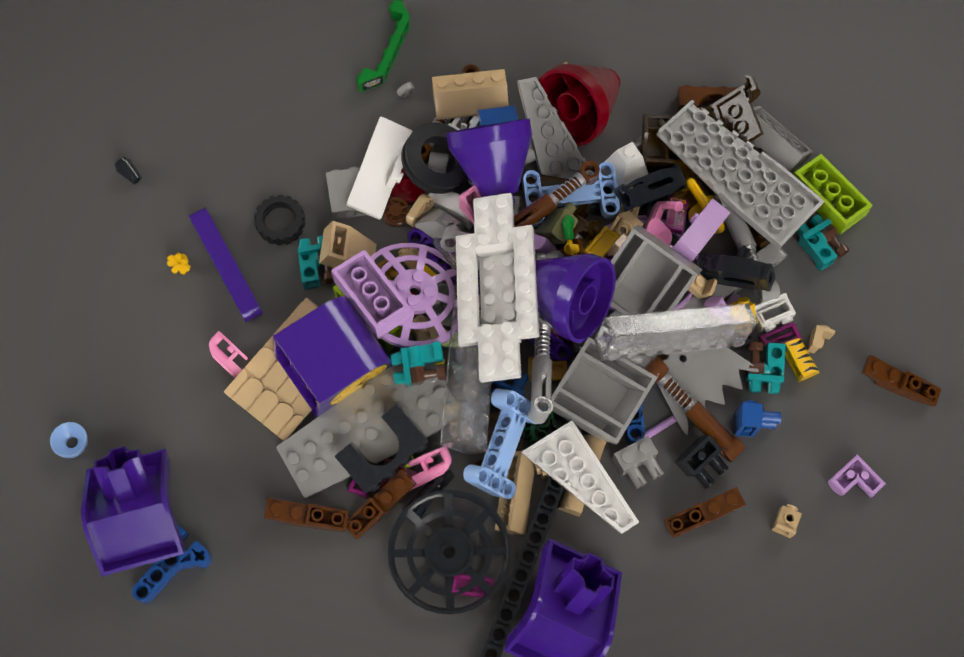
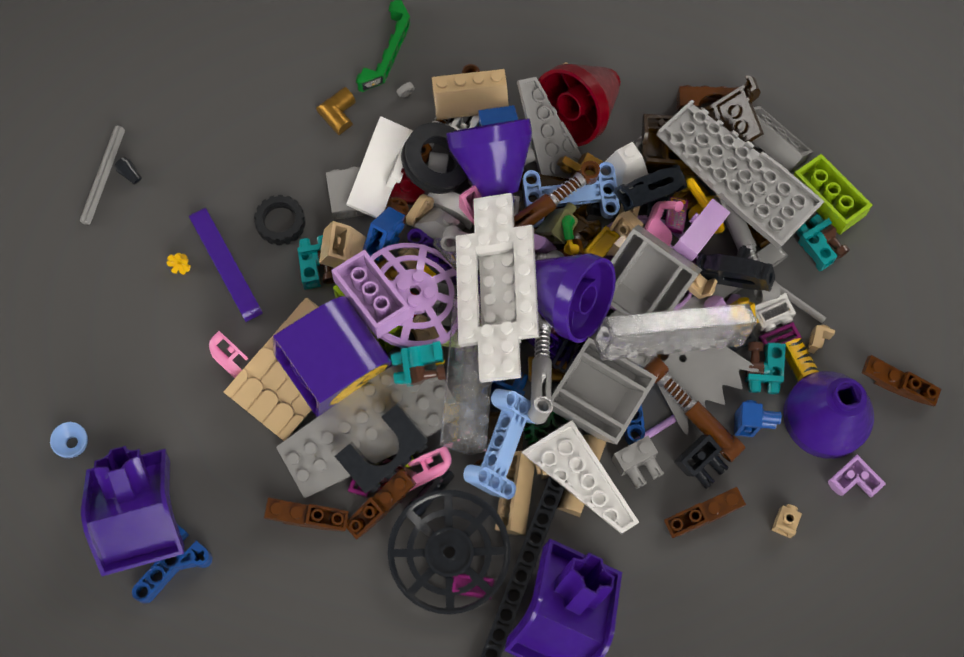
none -> light grey axle [80,125,125,225]
none -> pearl gold brick [316,87,356,135]
none -> blue brick [362,207,405,261]
none -> black tile [552,339,586,375]
none -> pearl gold brick [557,152,603,180]
none -> light grey bar [778,284,827,323]
none -> dark purple cone [783,371,874,459]

